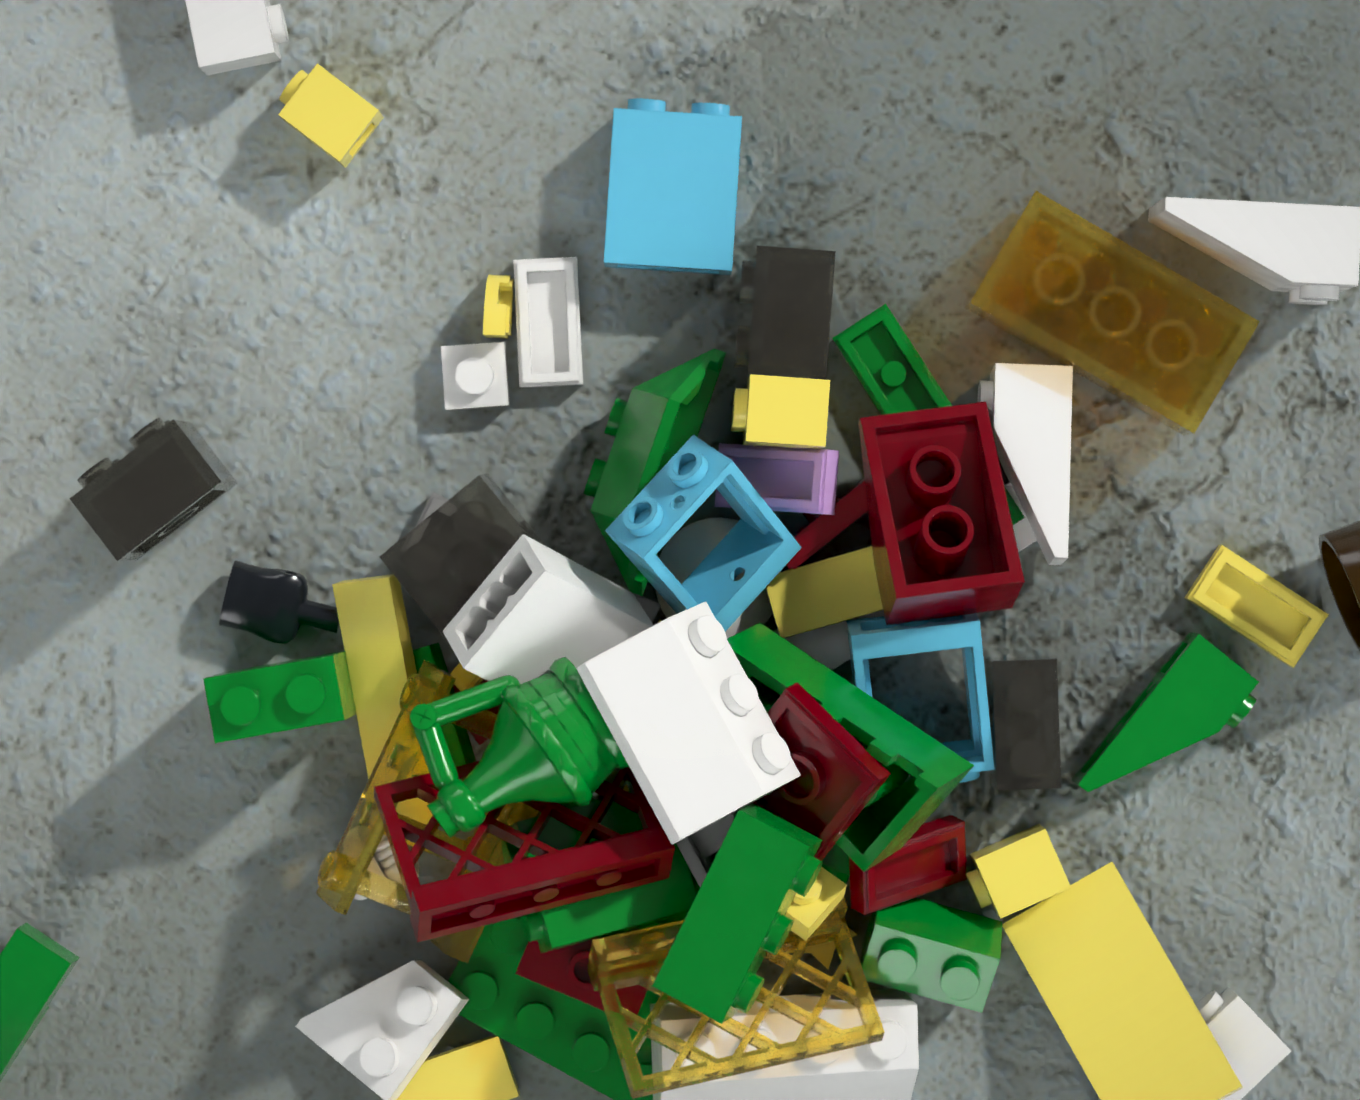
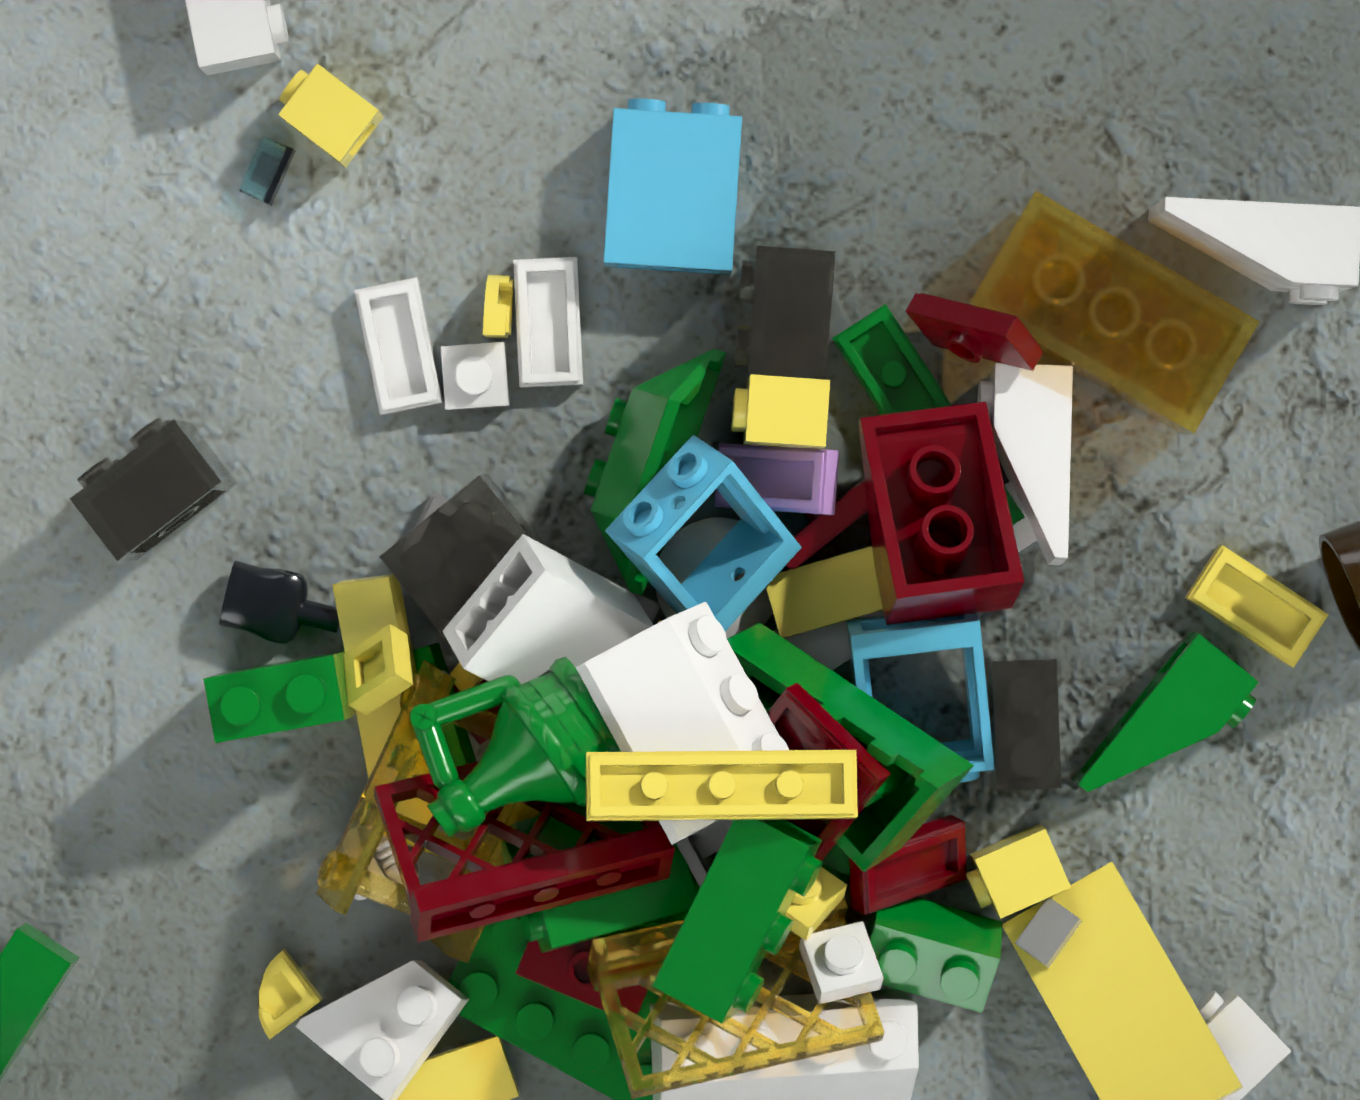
none -> clear light blue piece [239,136,296,206]
none -> light yellow tile [258,948,323,1040]
none -> light yellow plate [343,624,413,715]
none -> white tile [354,277,444,416]
none -> light yellow tile [586,750,858,821]
none -> white plate [799,921,884,1004]
none -> dark red plate [905,293,1043,371]
none -> light grey piece [1015,897,1082,968]

